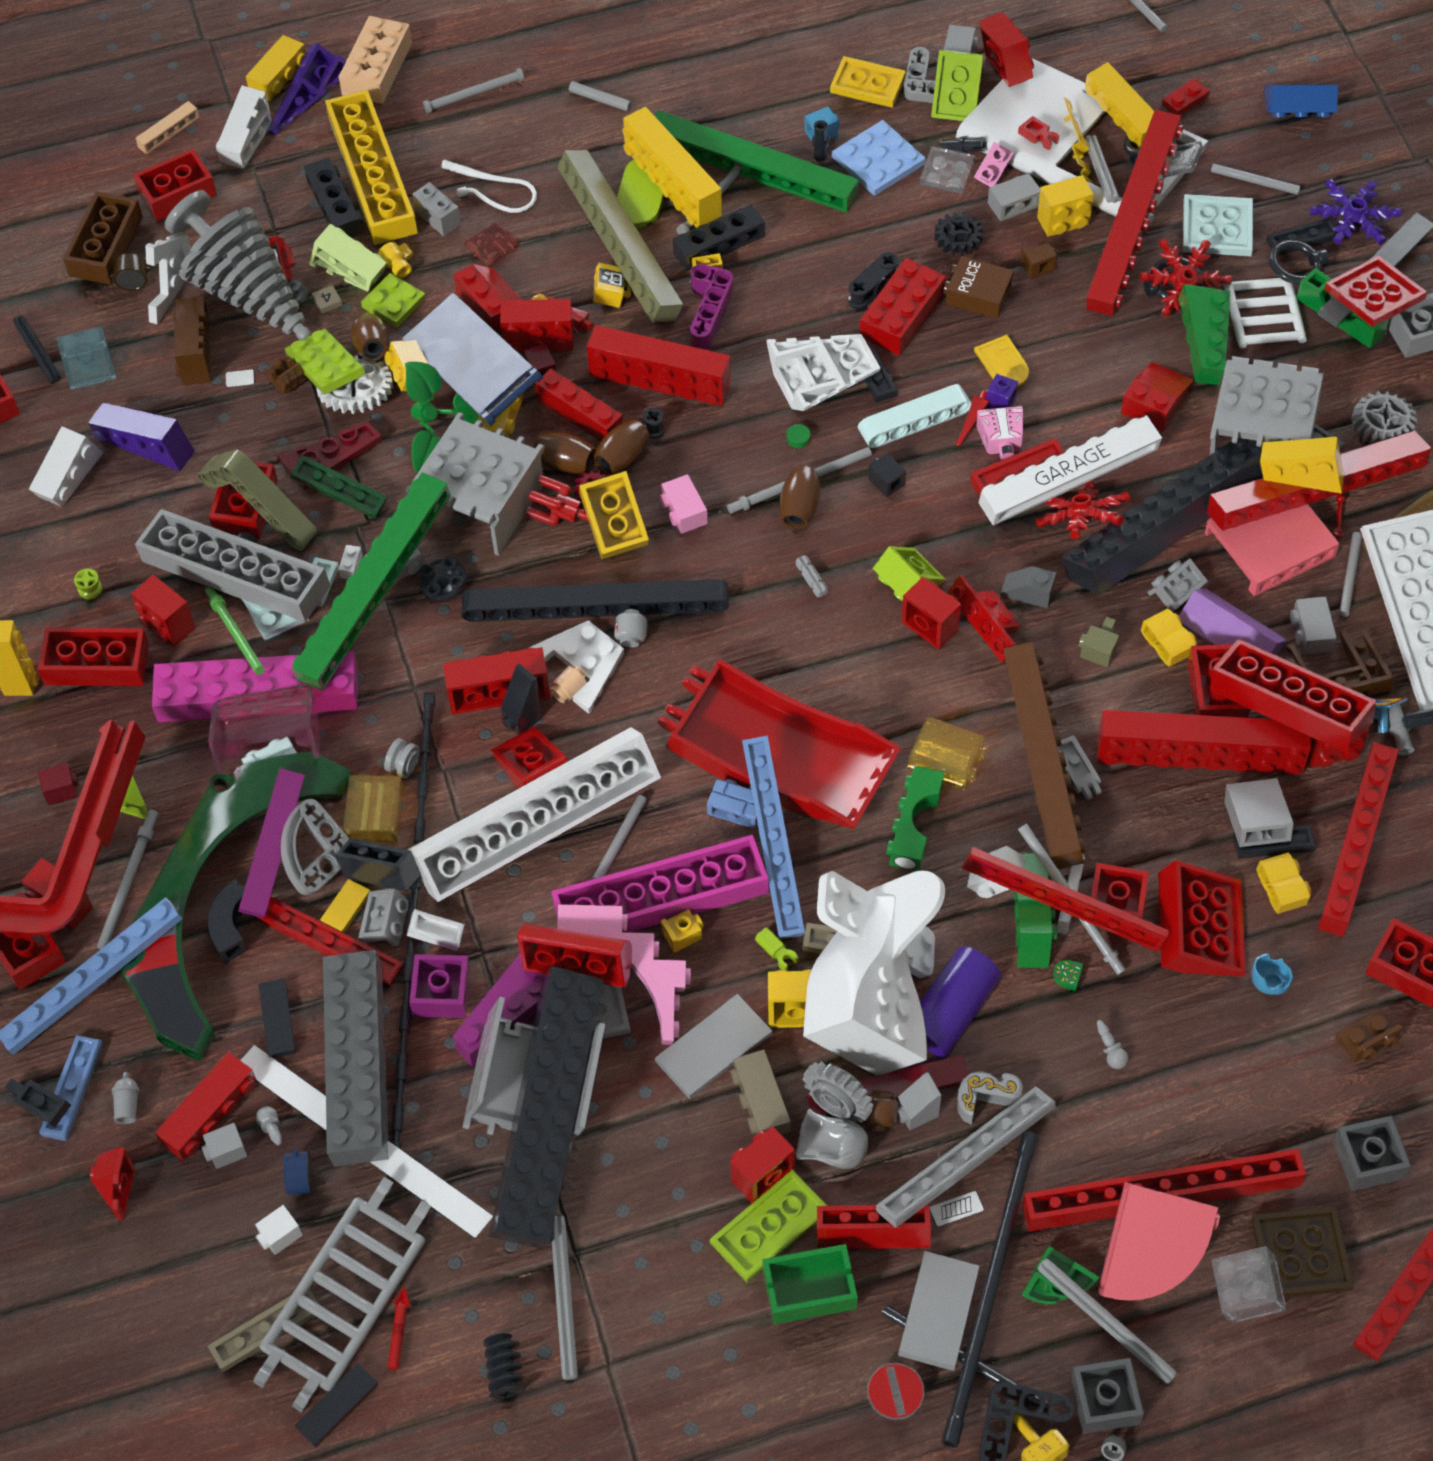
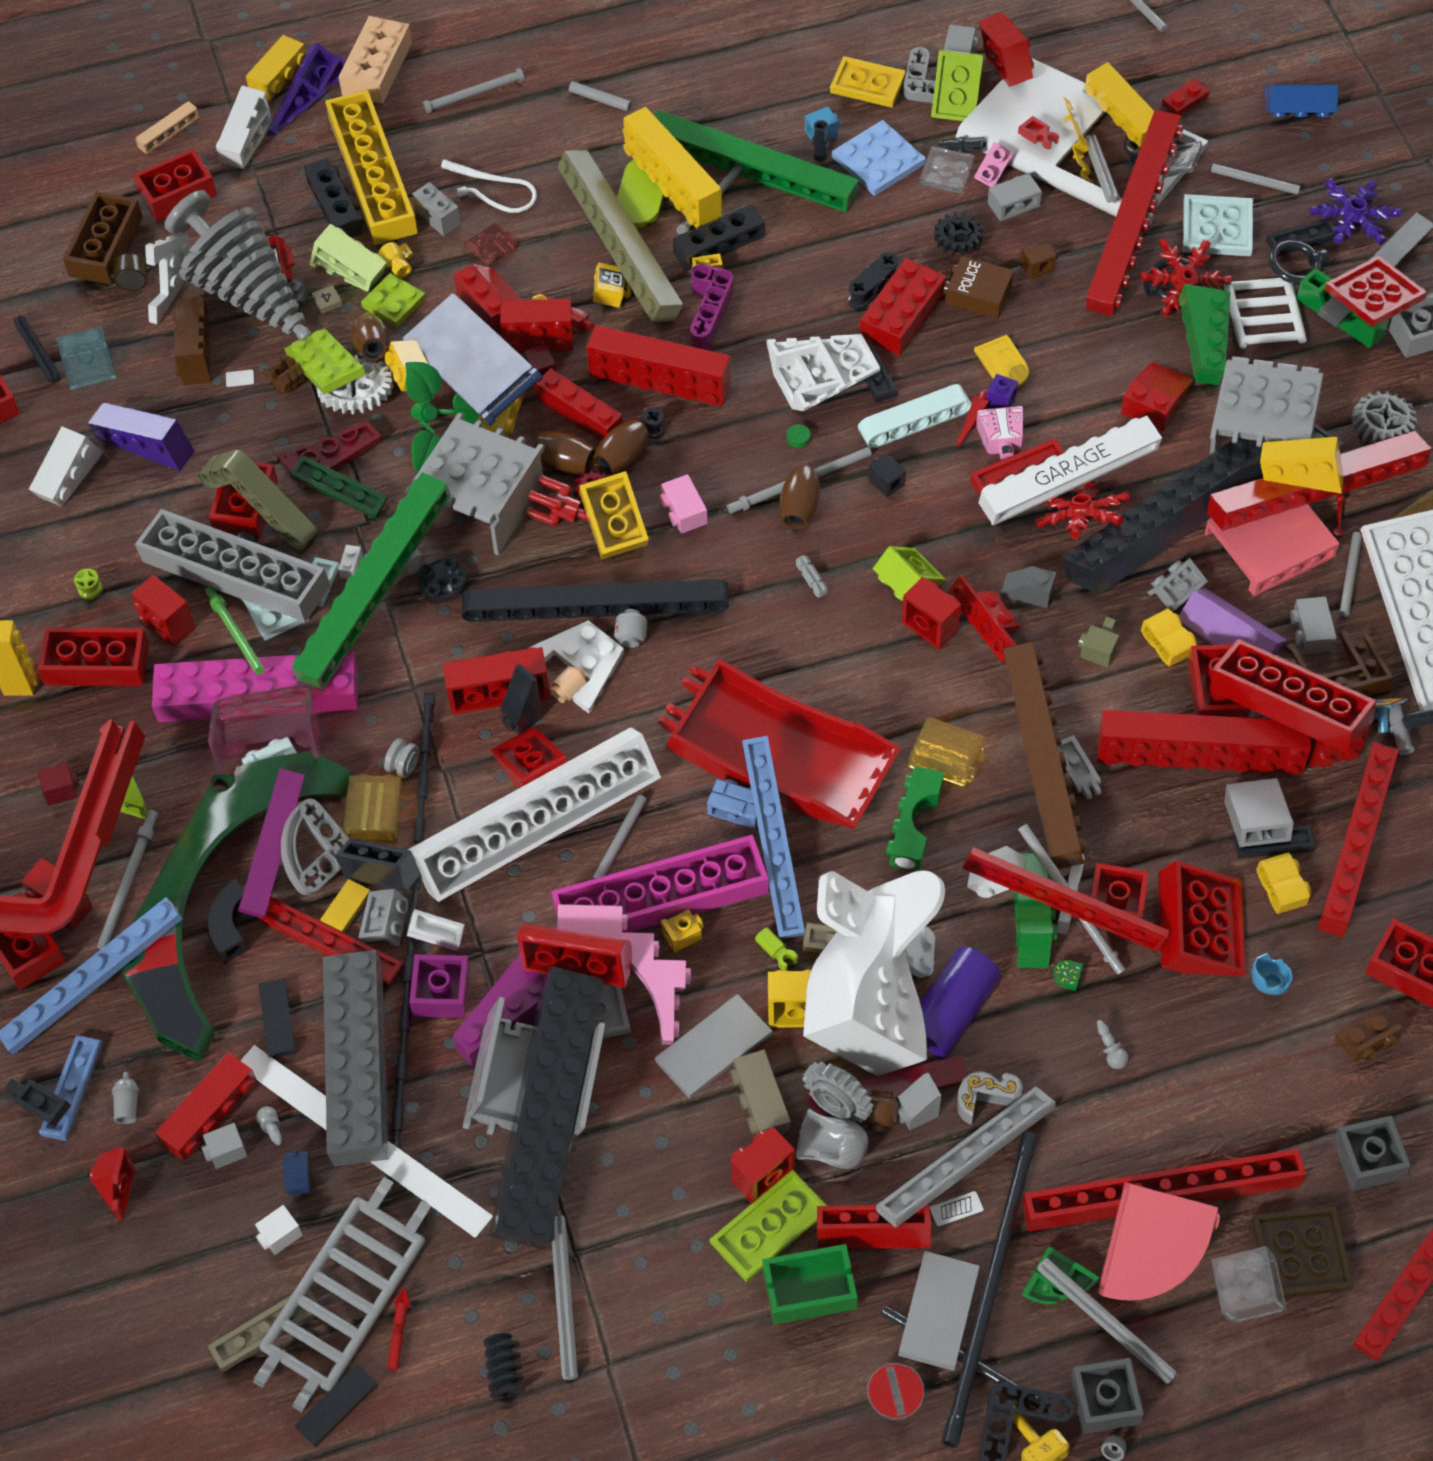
yellow brick [1037,175,1093,237] -> none

